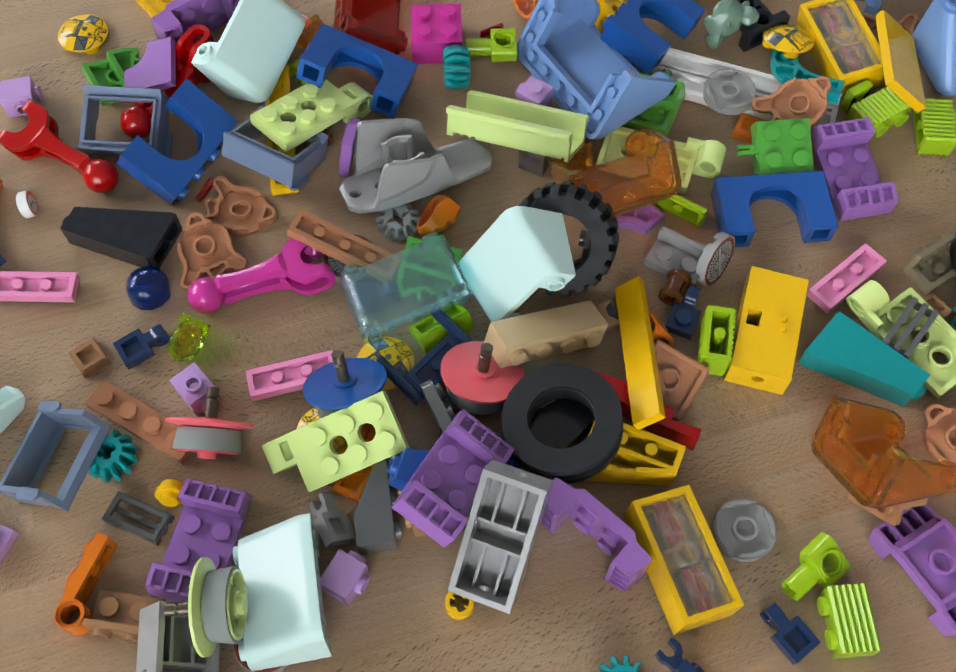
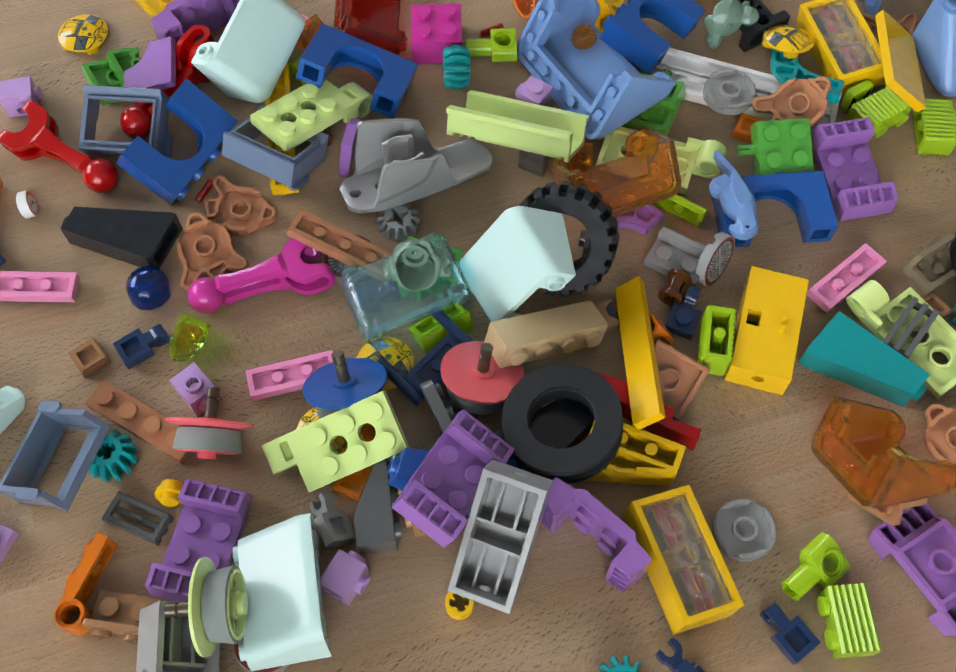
orange rock [417,195,461,238] -> none
none -> sand green hair [383,238,451,292]
none -> clear orange plate [571,24,597,49]
none -> medium blue animal [708,151,759,240]

